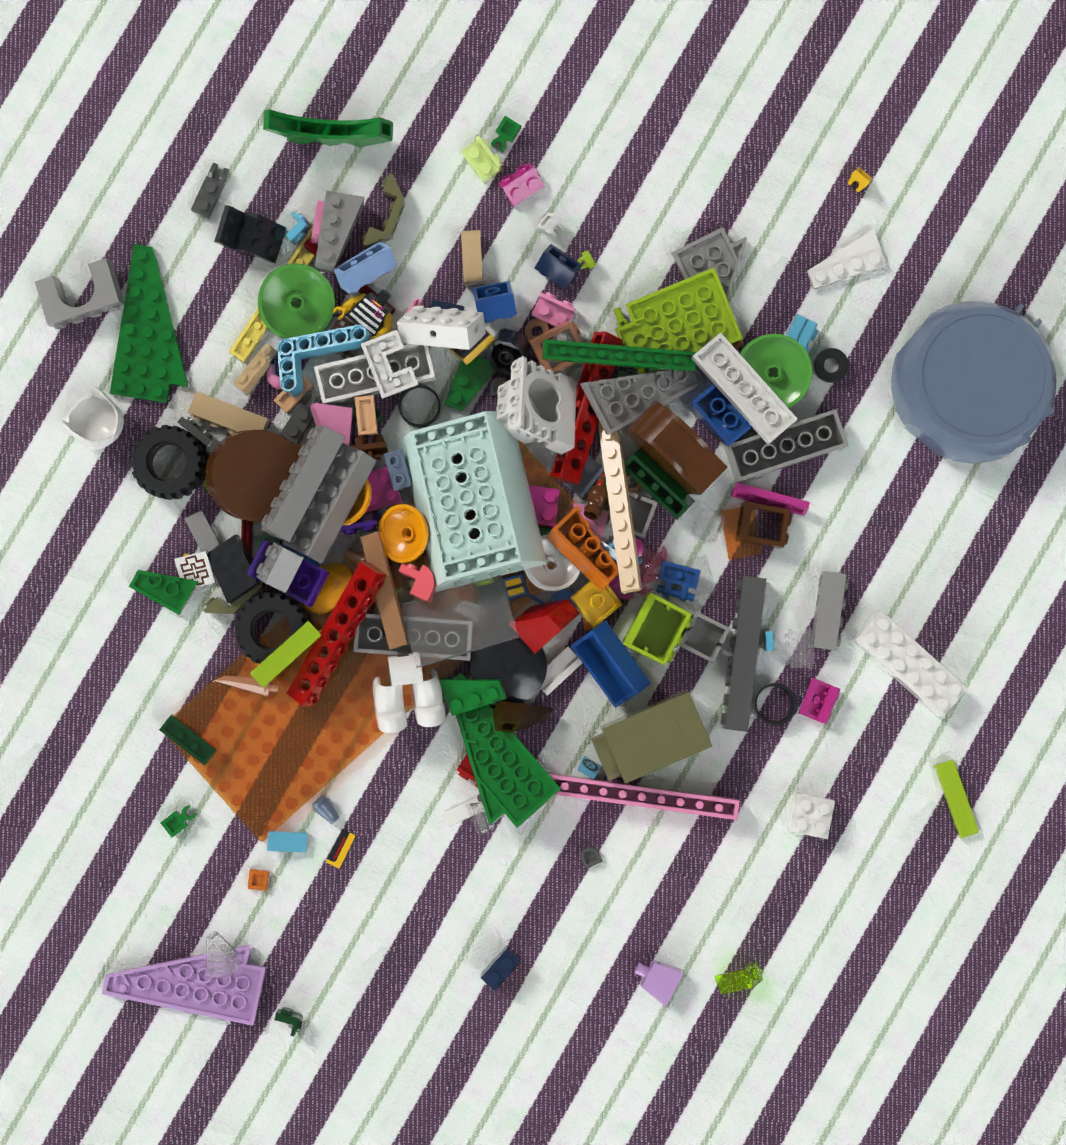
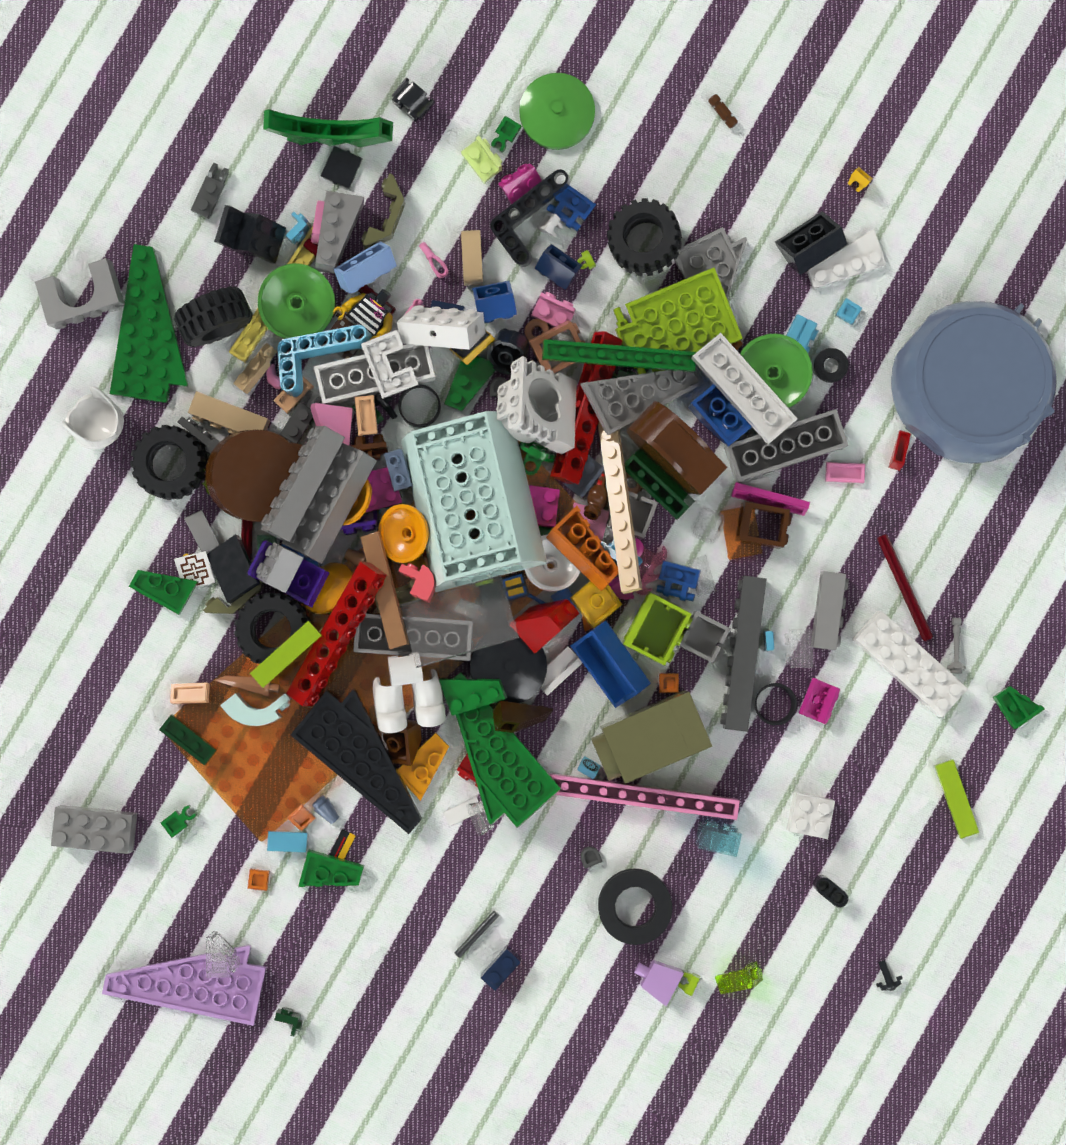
none -> light grey brick [51,805,137,854]
none -> light nougat tile [170,683,210,704]
none -> black tyre [174,286,253,347]
none -> light aqua arch [220,693,292,726]
none -> orange tile [288,804,316,831]
none -> black wing [291,689,422,834]
none -> green wing [298,849,364,887]
none -> black piece [321,146,363,189]
none -> black piece [374,393,398,419]
none -> reddish brown slope [375,720,421,766]
none -> black brick [391,77,435,122]
none -> light orange wing [398,733,449,801]
none -> bright pink piece [419,242,449,278]
none -> black bar [454,910,500,958]
none -> black beam [490,169,570,267]
none -> bright green dish [519,73,595,150]
none -> green tile [519,442,556,475]
none -> blue plate [546,185,596,232]
none -> black tyre [598,868,672,945]
none -> black tyre [607,198,682,276]
none -> orange tile [659,673,679,693]
none -> lime tile [678,972,700,996]
none -> clear light blue brick [695,819,742,857]
none -> reddish brown axle [708,94,738,129]
none -> black slope [775,211,848,275]
none -> black beam [813,875,848,908]
none -> bright pink tile [825,462,865,484]
none -> medium azure tile [836,298,862,325]
none -> black piece [876,960,903,991]
none -> dark red axle [877,534,933,641]
none -> red piece [888,430,911,471]
none -> light grey piece [947,618,966,674]
none -> green wing [993,686,1045,729]

